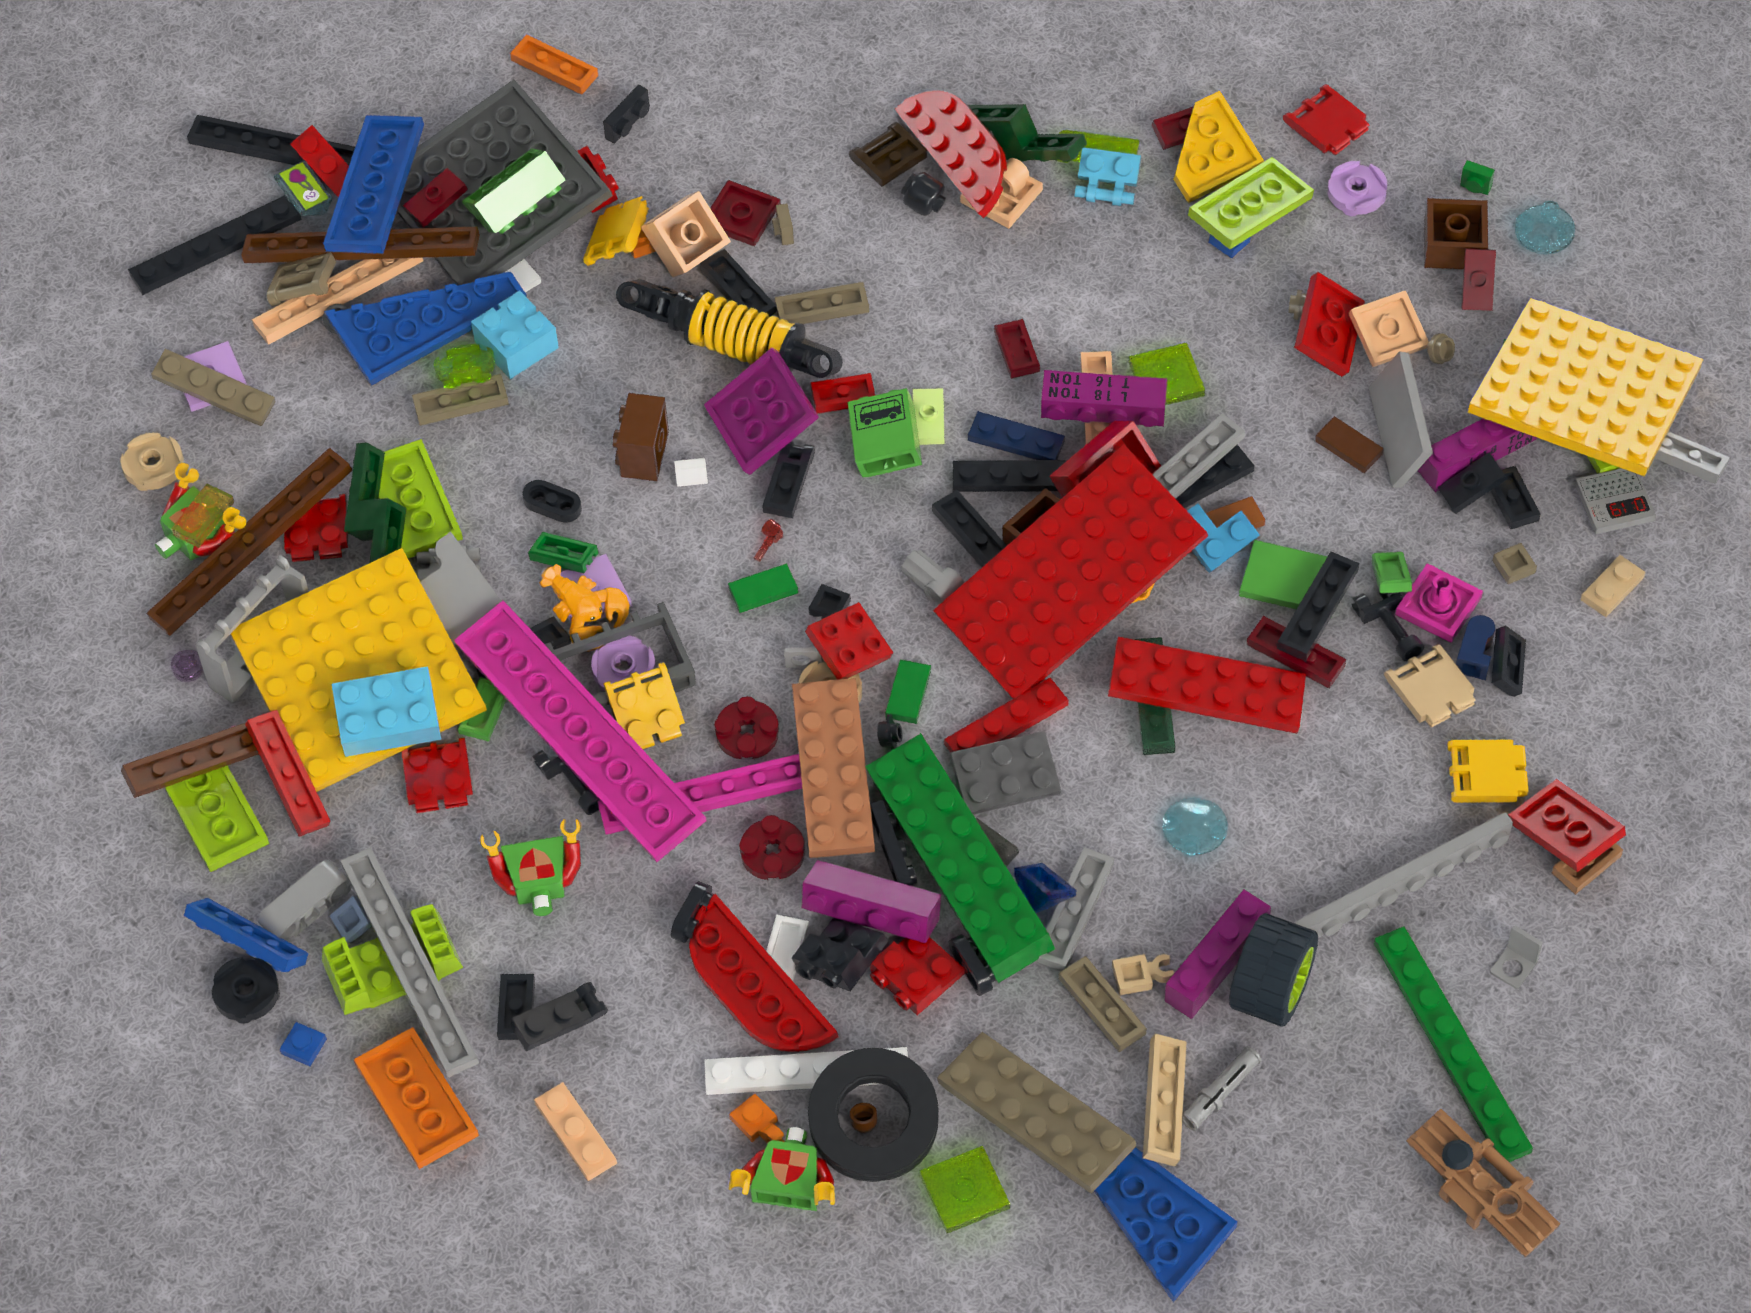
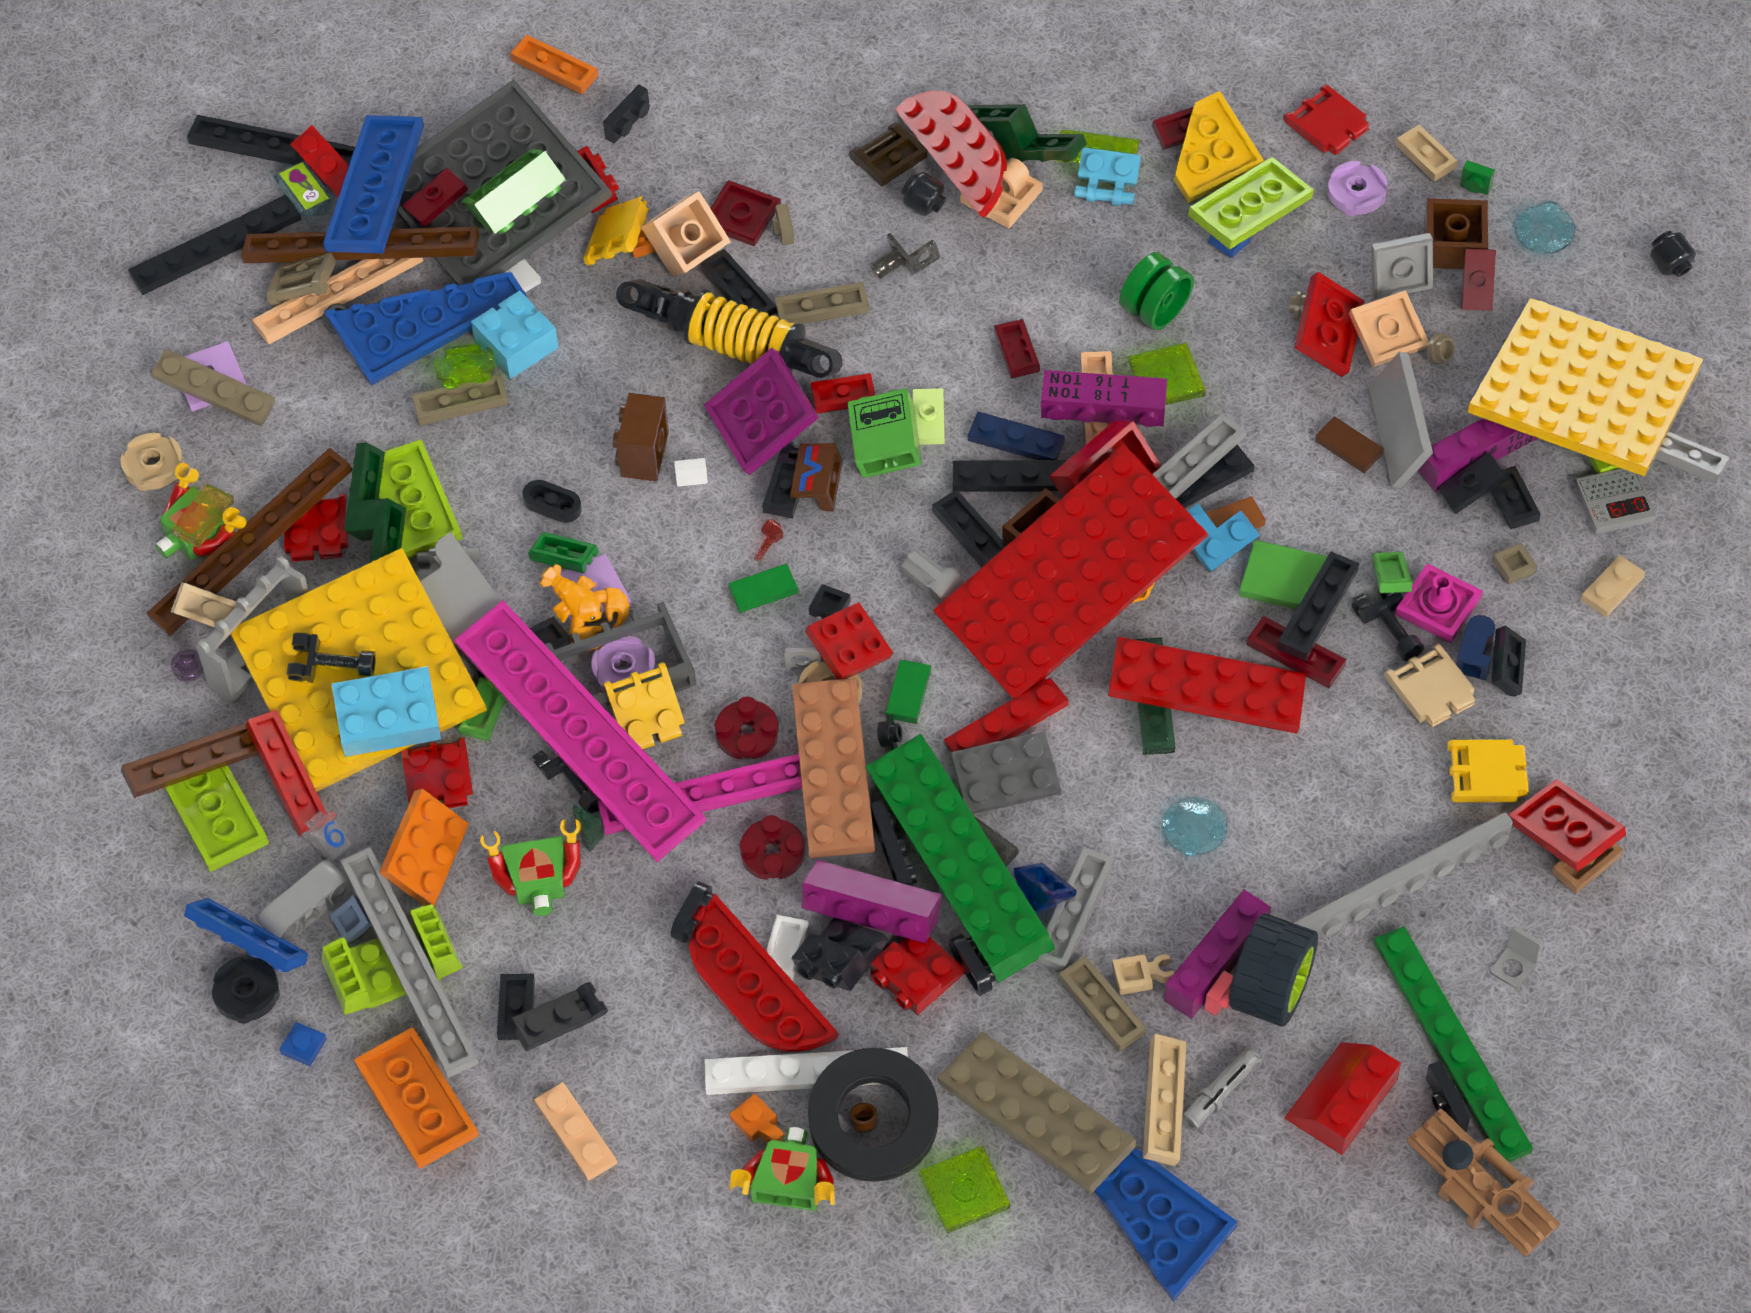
none -> tan plate [171,582,237,628]
none -> black bar [286,633,376,683]
none -> clear brick [301,809,358,862]
none -> orange plate [379,789,469,906]
none -> clear green slope [572,805,604,852]
none -> reddish brown panel [790,443,843,511]
none -> clear smoke bracket [870,233,940,280]
none -> green wheel [1119,252,1194,330]
none -> coral plate [1205,970,1233,1016]
none -> red slope [1285,1042,1401,1155]
none -> light grey plate [1371,233,1433,300]
none -> tan plate [1396,124,1458,182]
none -> black plate [1426,1061,1470,1132]
none -> black head [1650,231,1696,277]

